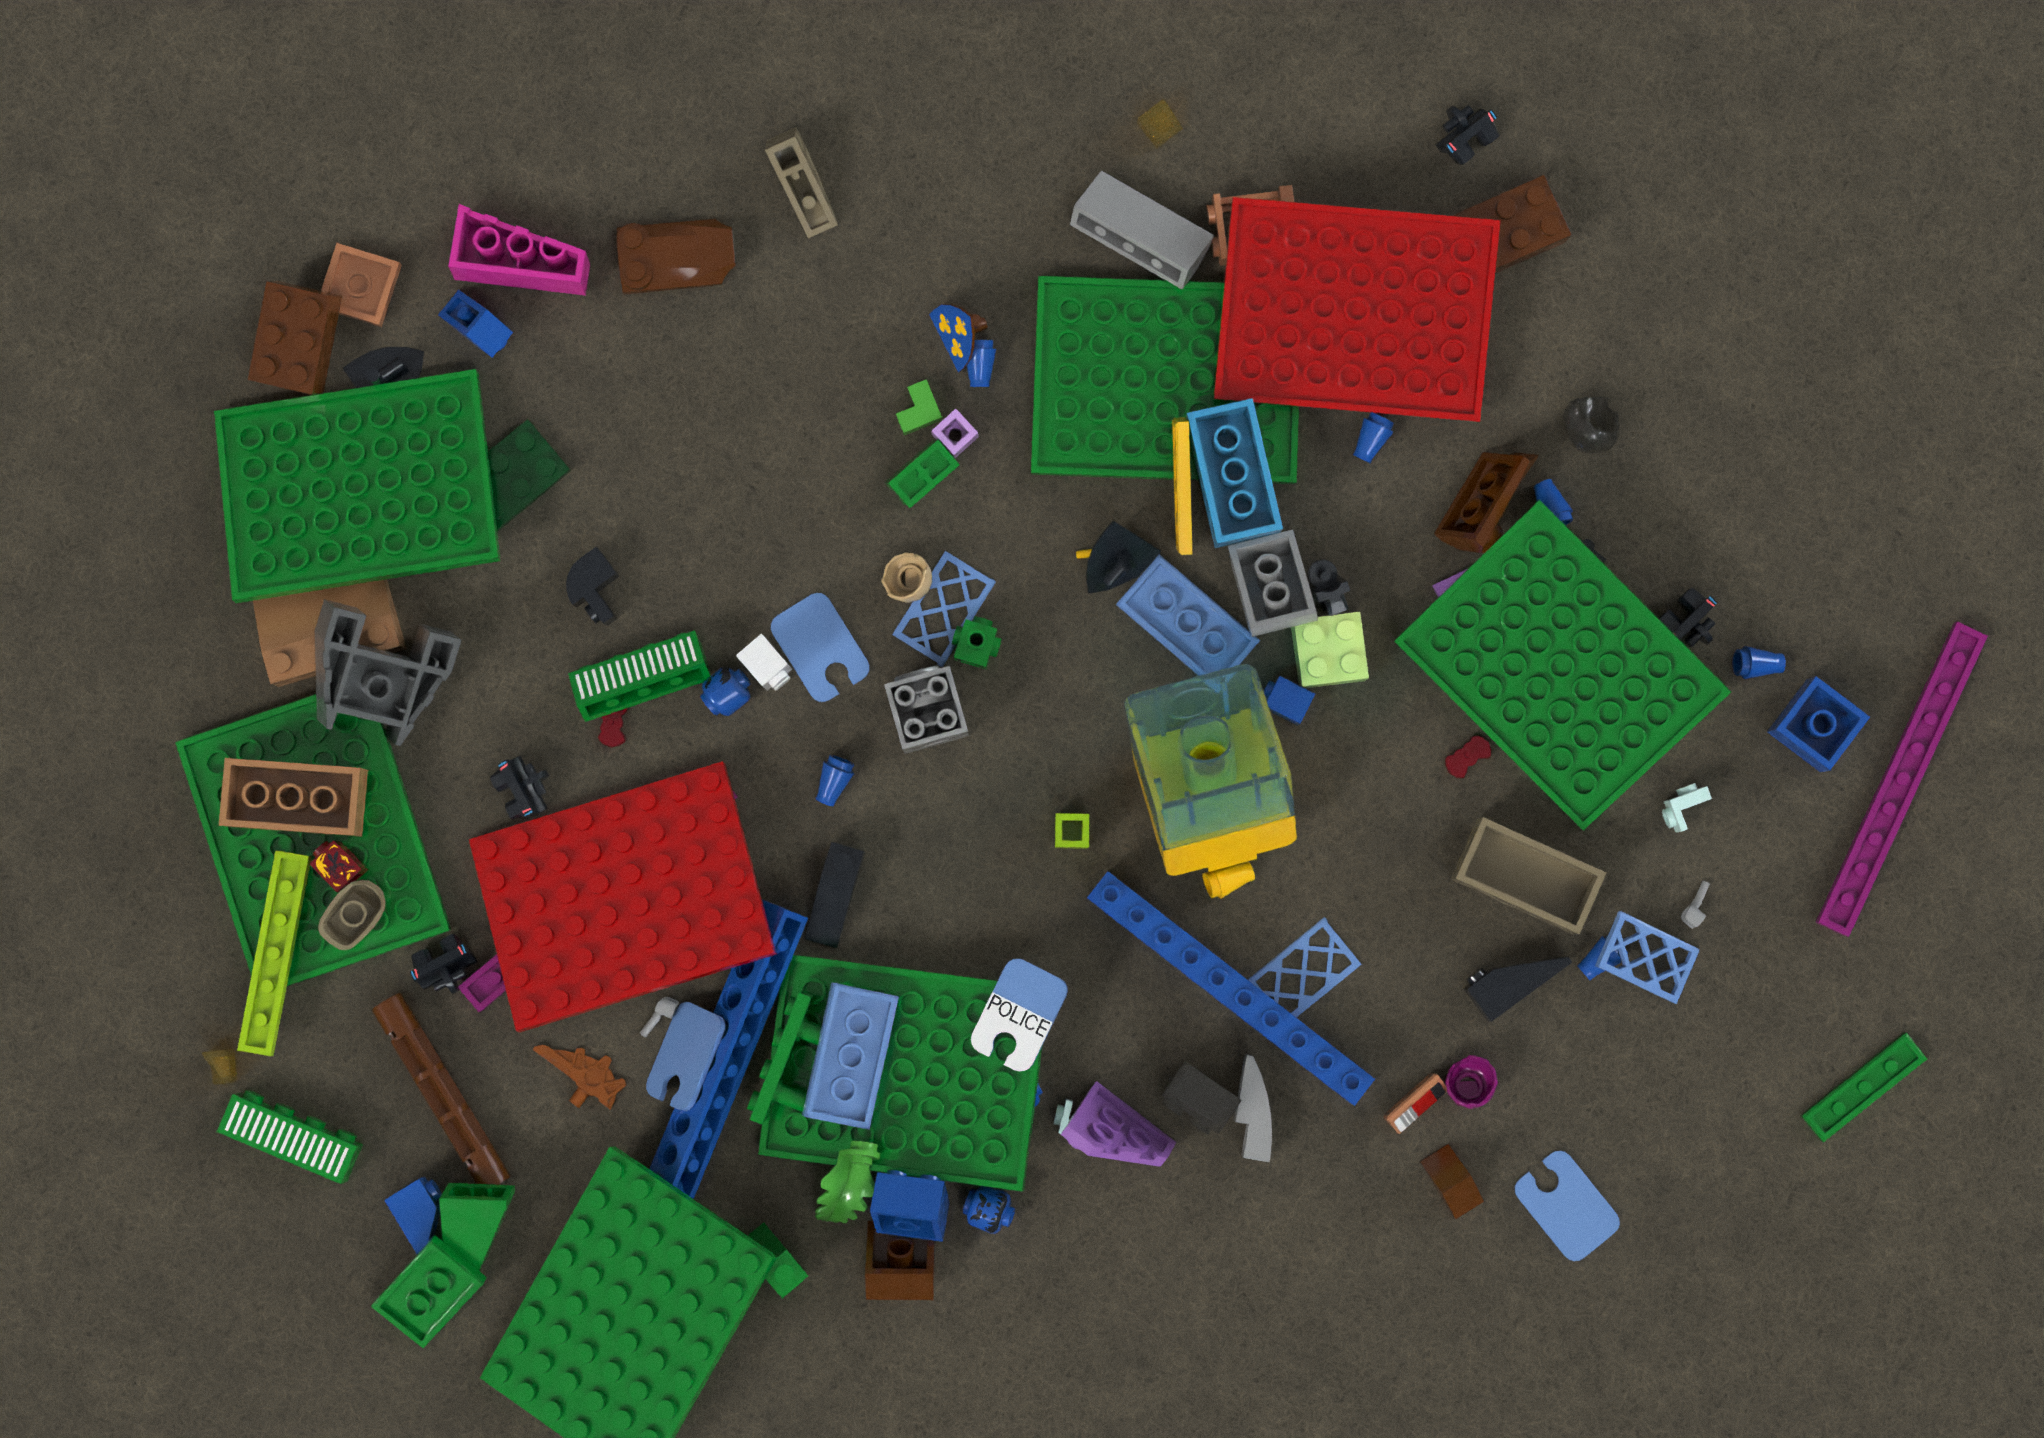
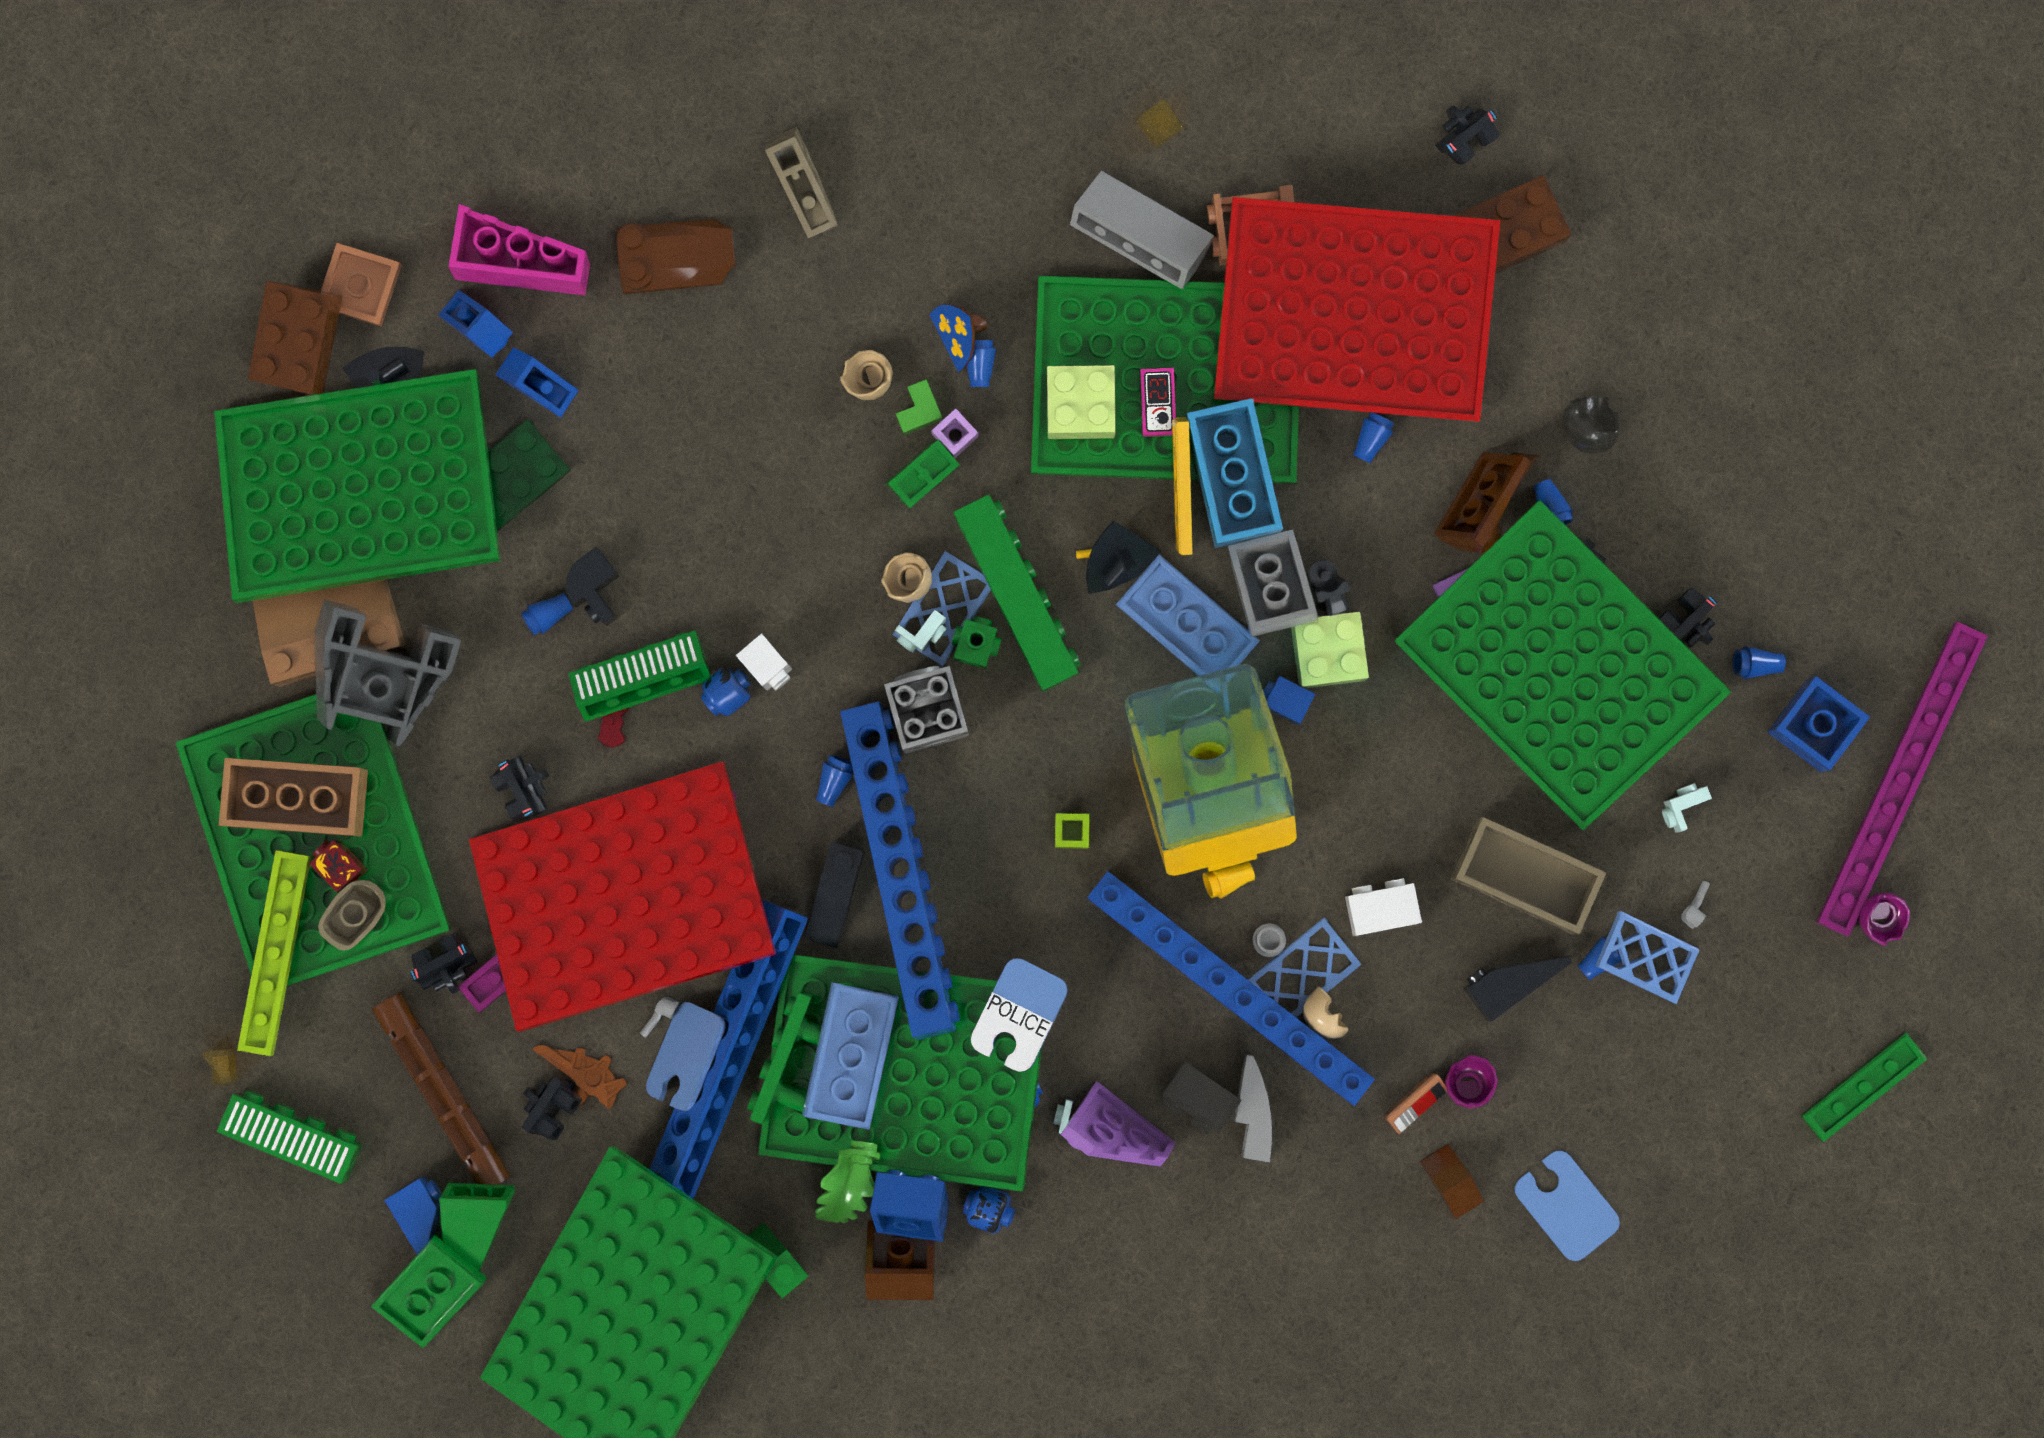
medium blue piece [771,593,869,702] -> none
dark red piece [1445,735,1492,779] -> none
none -> blue slope [495,347,579,418]
none -> blue cone [521,593,573,636]
none -> black hips [521,1076,582,1140]
none -> tan hair [840,350,893,400]
none -> blue brick [840,701,960,1040]
none -> light aqua bracket [895,610,947,653]
none -> green brick [953,494,1081,693]
none -> yellowish green brick [1047,365,1115,439]
none -> tile [1140,368,1176,437]
none -> light grey plate [1252,923,1286,957]
none -> tan hair [1303,986,1348,1039]
none -> white brick [1345,878,1422,936]
none -> magenta hair [1859,892,1910,946]

